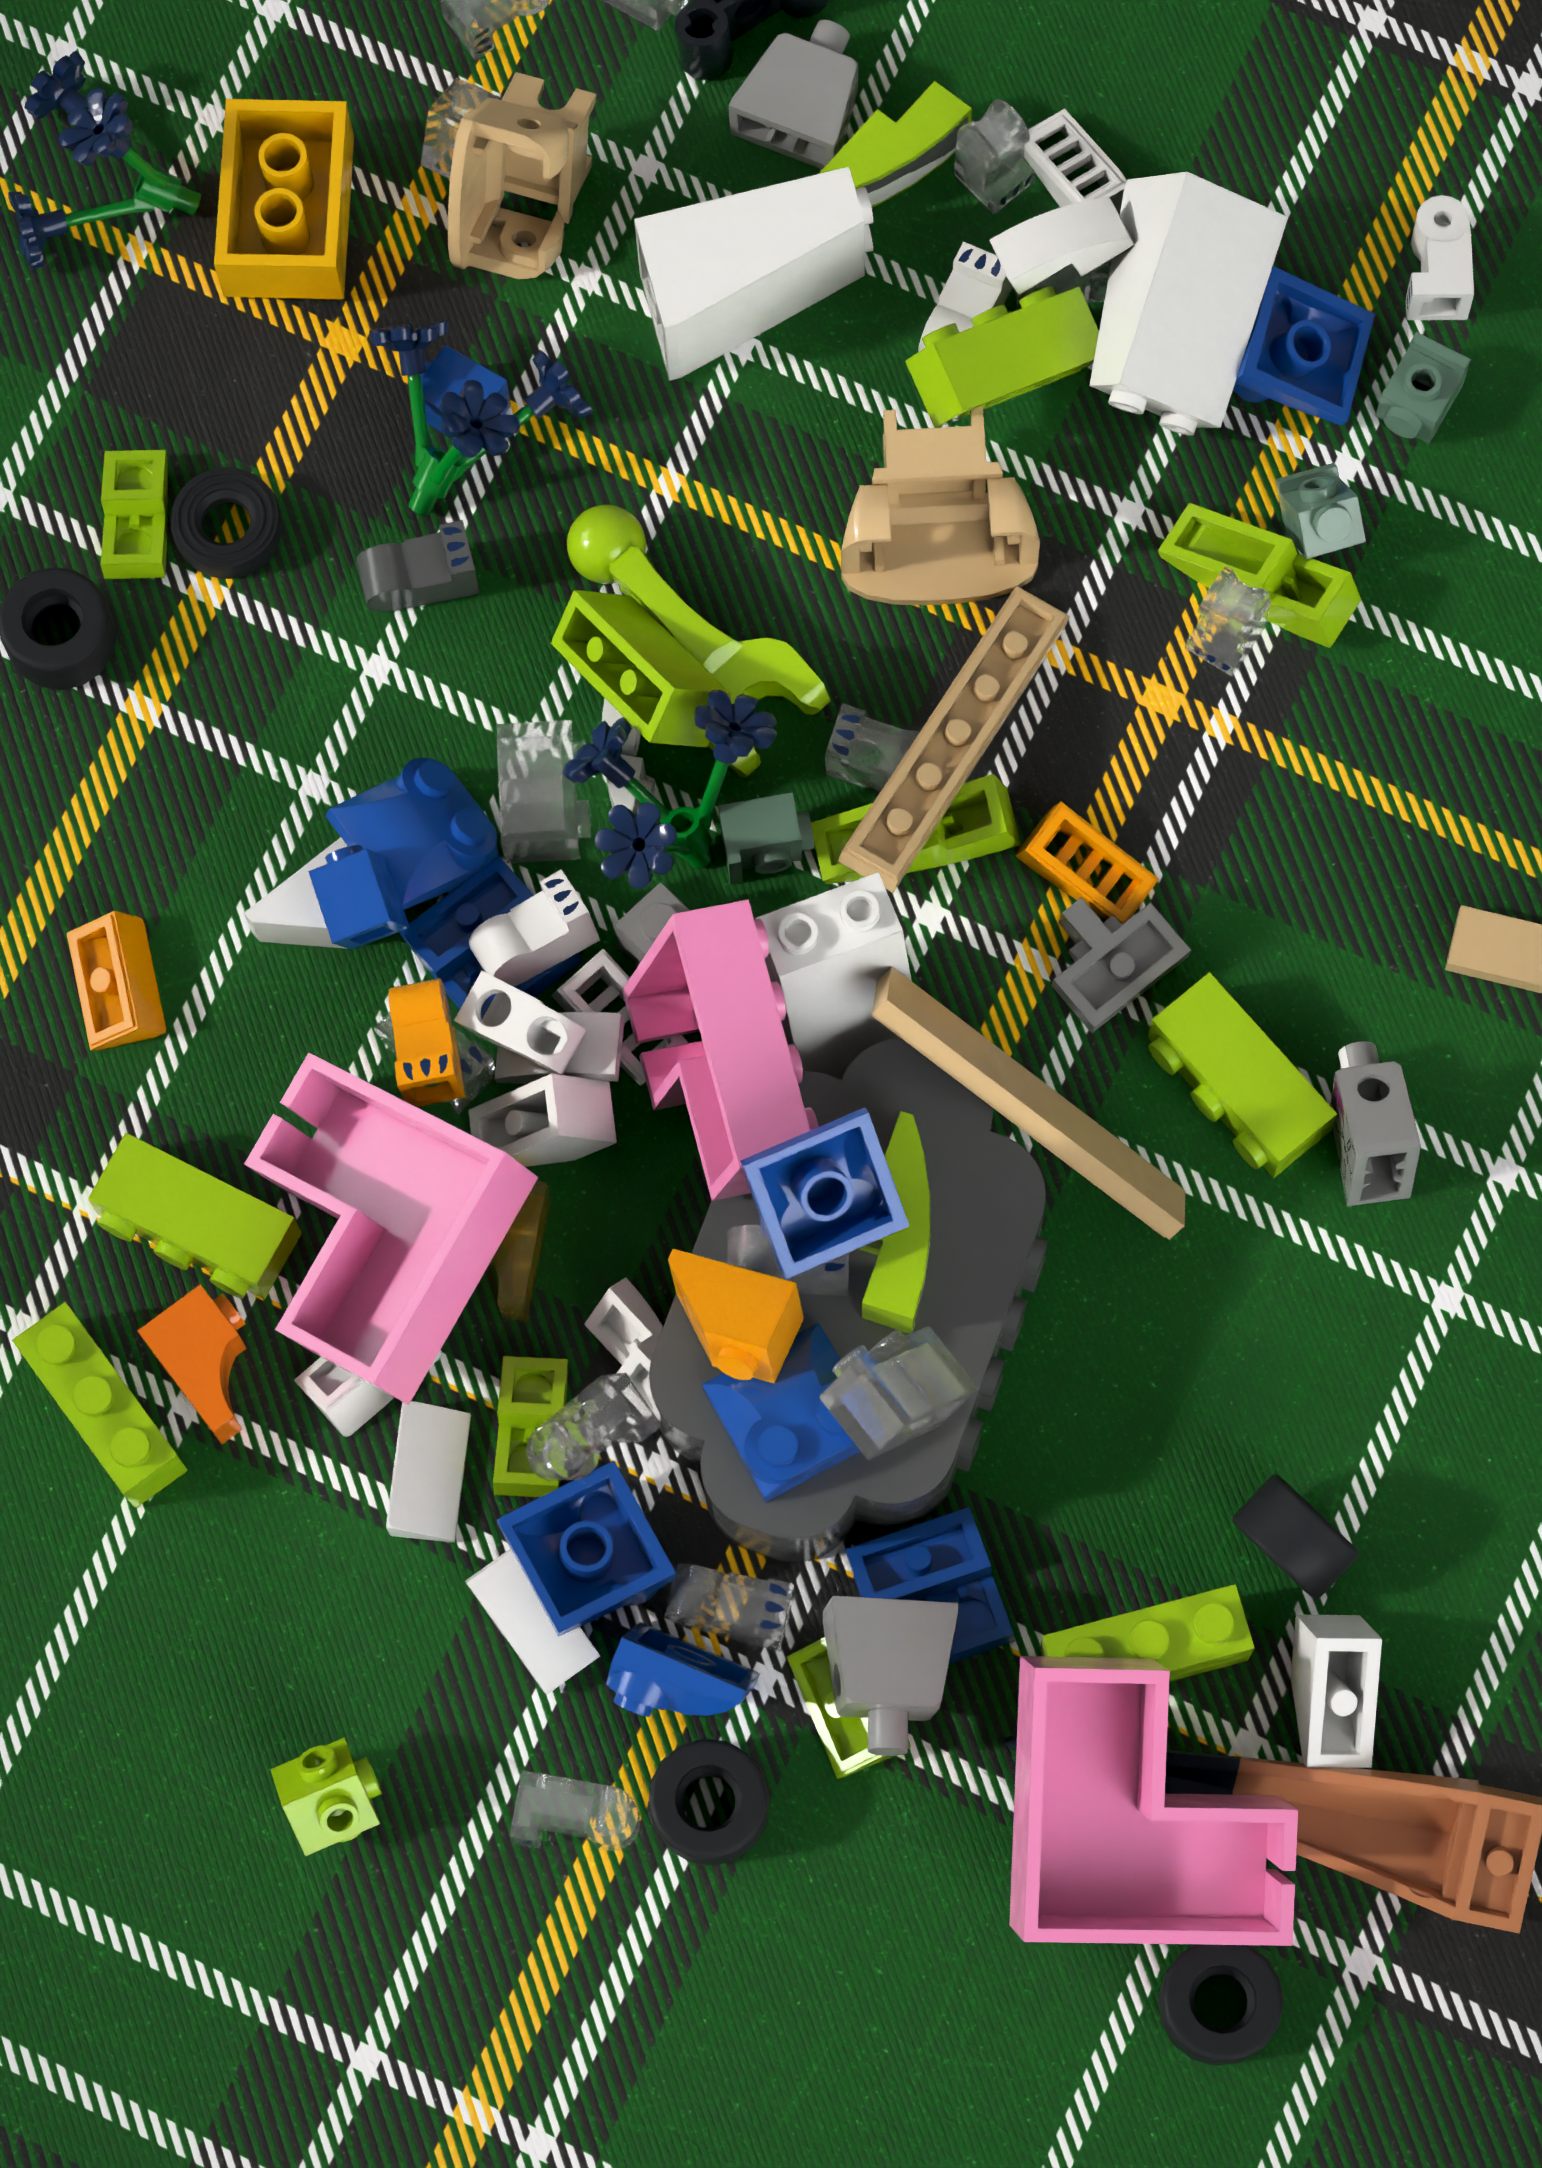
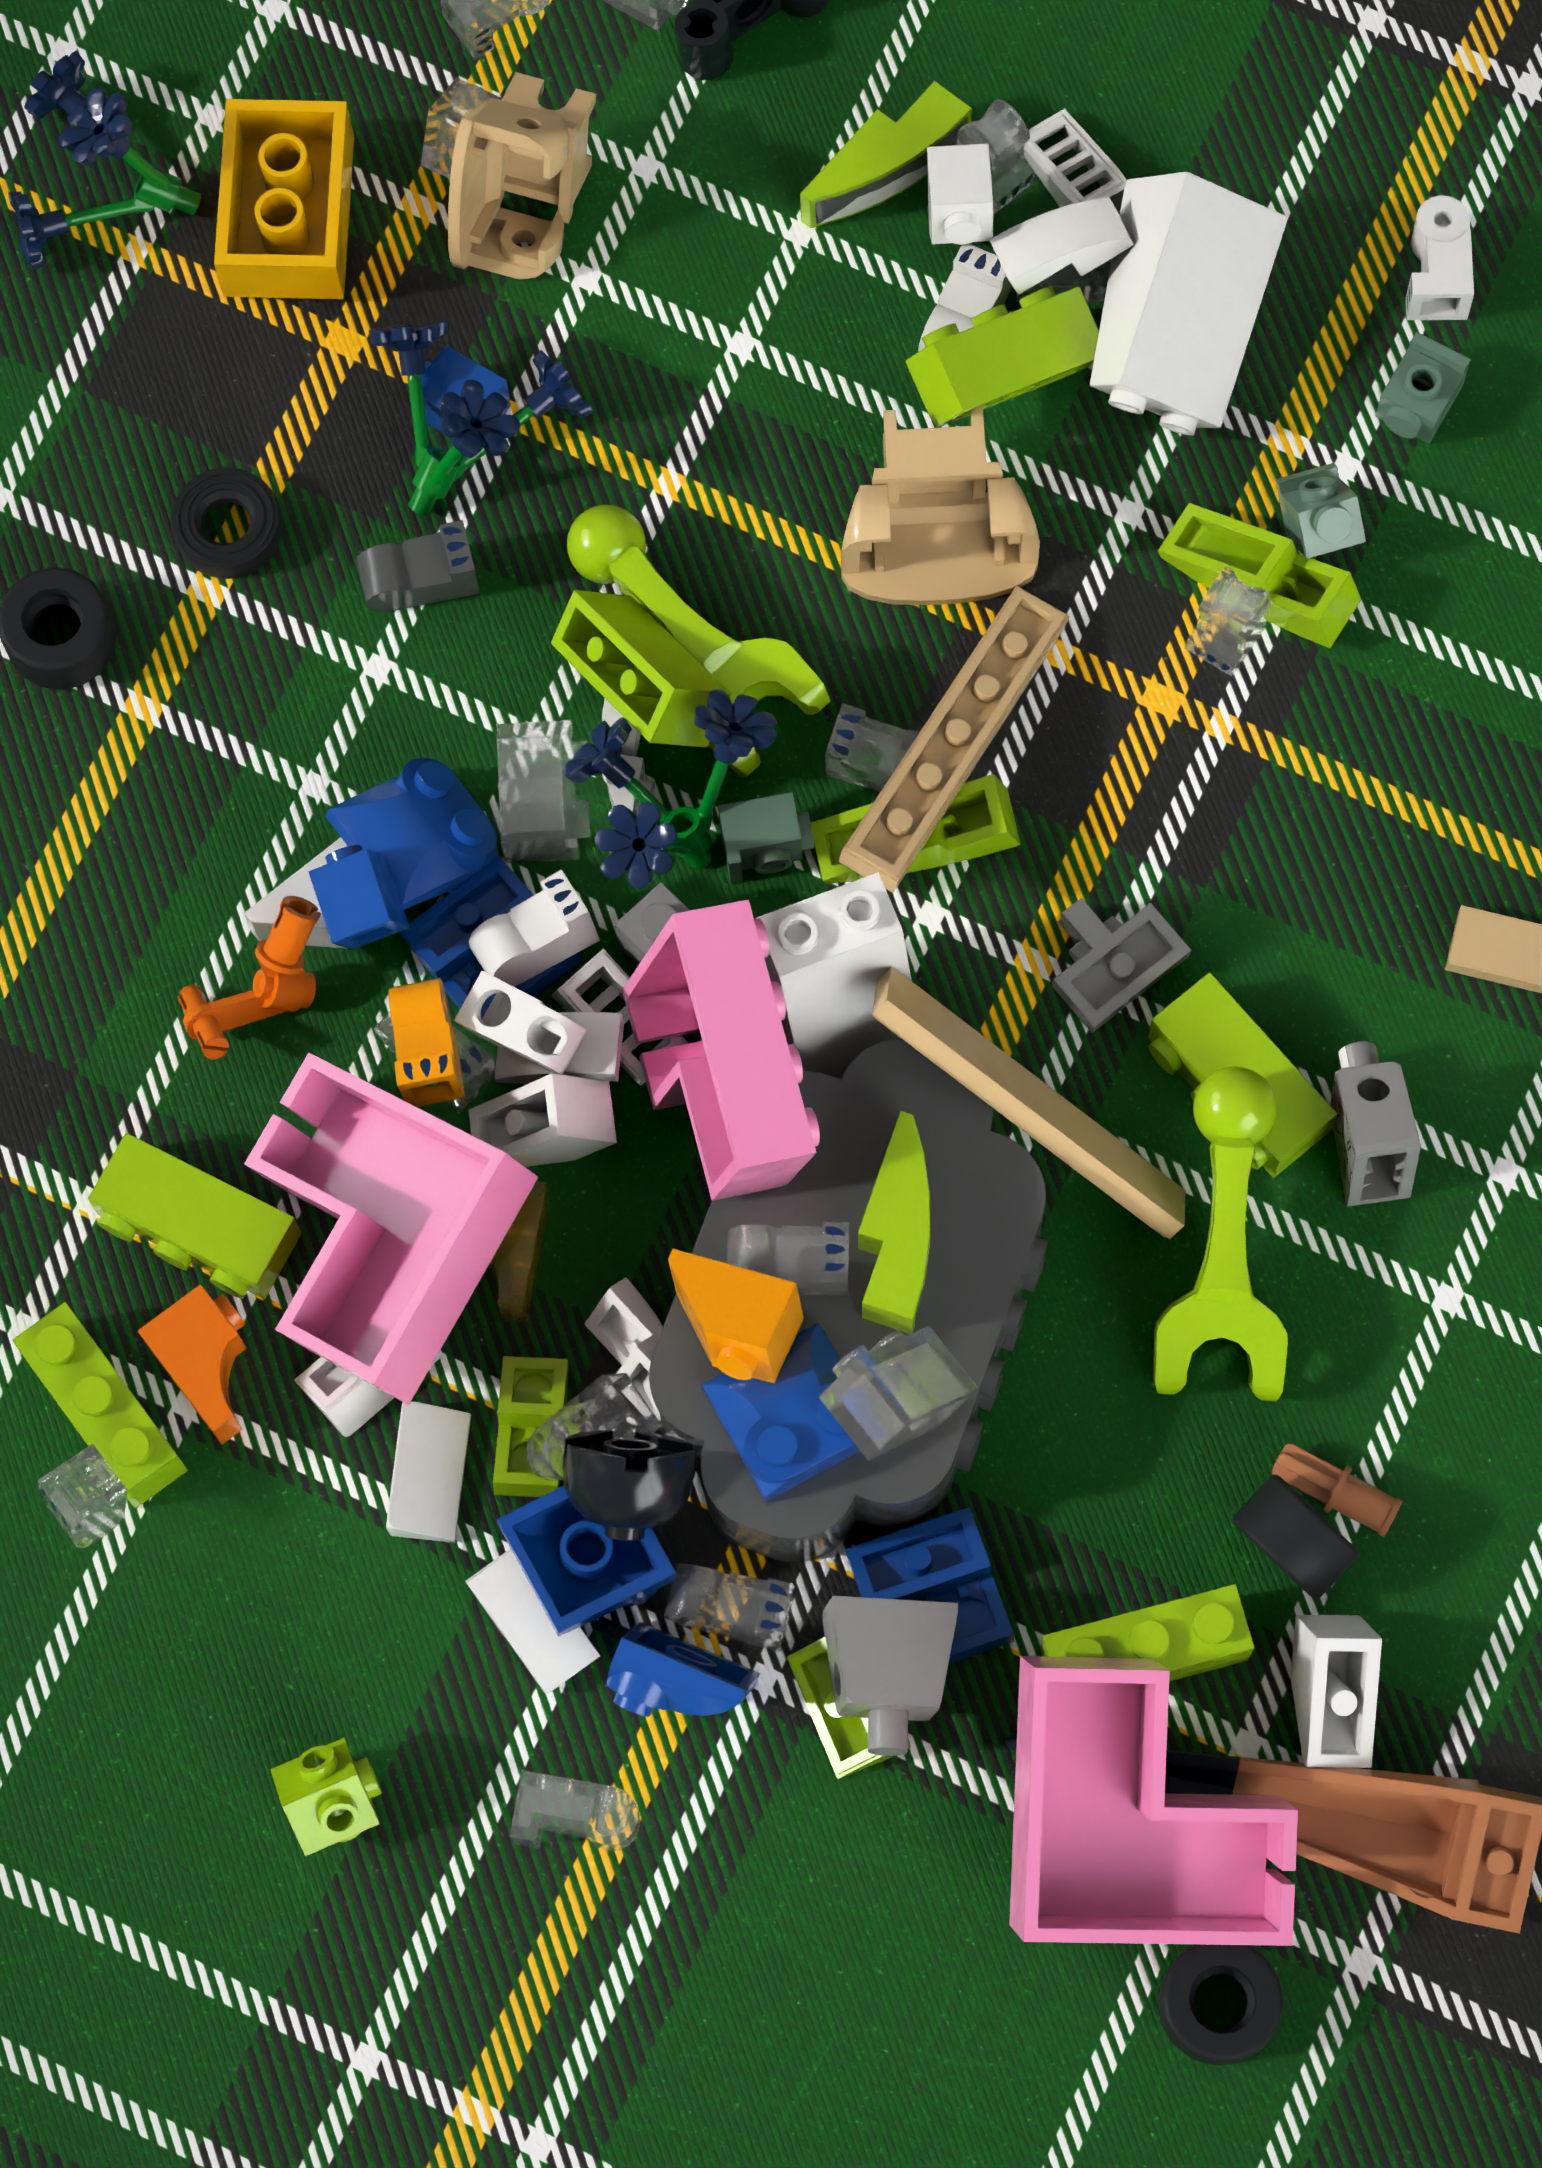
light orange slope [67,911,166,1051] -> none
lime slope [101,450,168,579] -> none
white slope [634,167,873,381] -> none
black tyre [648,1739,769,1865] -> none
light grey torso [729,20,858,169] -> none
blue slope [740,1107,909,1279] -> none
light orange slope [1015,801,1159,925] -> none
blue slope [1233,266,1375,425] -> none
none -> clear leg [37,1444,127,1549]
none -> orange pin [177,896,321,1059]
none -> black cylinder [562,1430,696,1540]
none -> white slope [927,143,993,245]
none -> lime piece [1153,1066,1288,1402]
none -> nougat axle [1272,1443,1403,1537]

